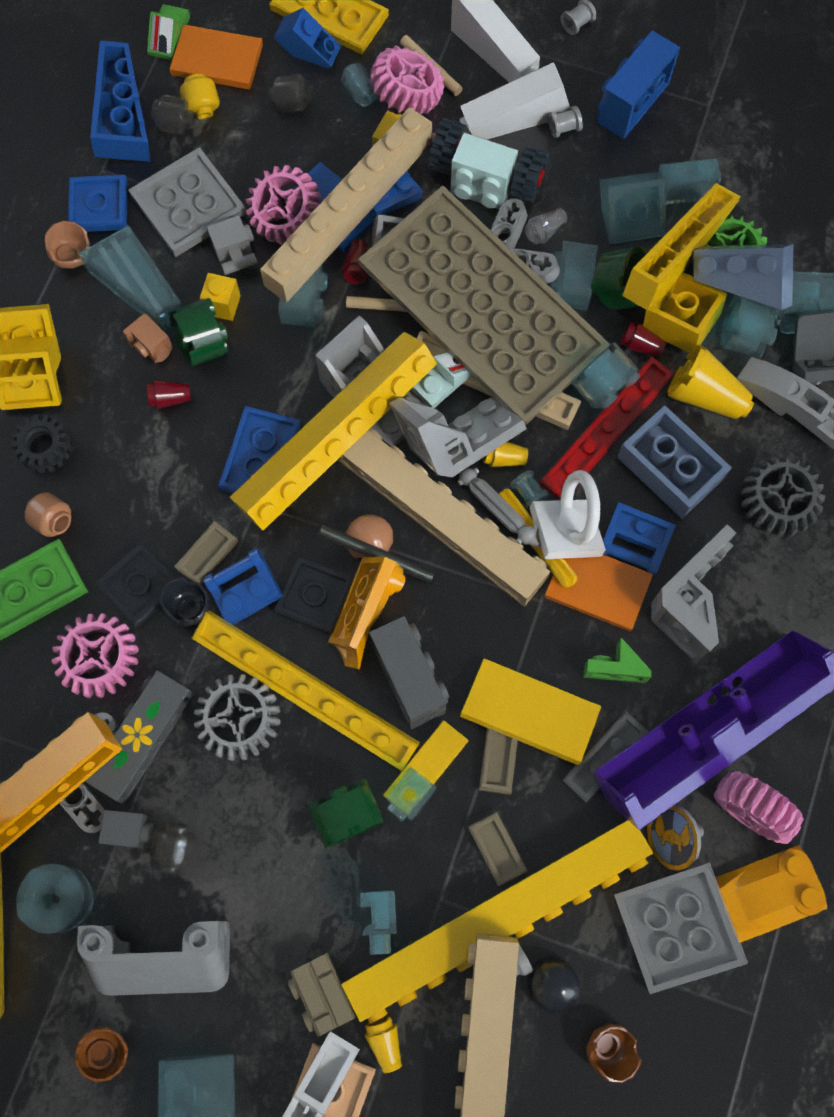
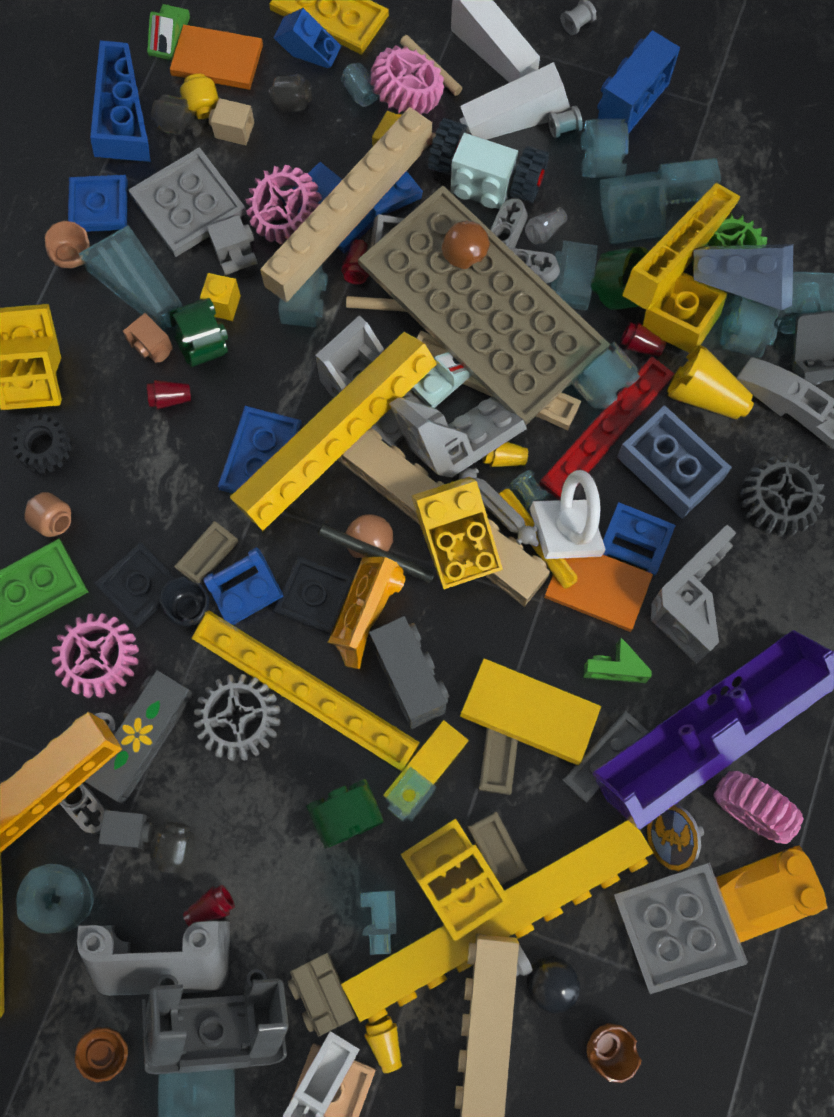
none -> dark grey container [141,969,289,1074]
none -> dark red cone [183,885,235,927]
none -> tan brick [209,98,254,145]
none -> yellow bracket [400,819,512,942]
none -> yellow slope [411,477,503,589]
none -> dark orange hair [442,220,490,269]
none -> clear light blue brick [581,118,629,178]

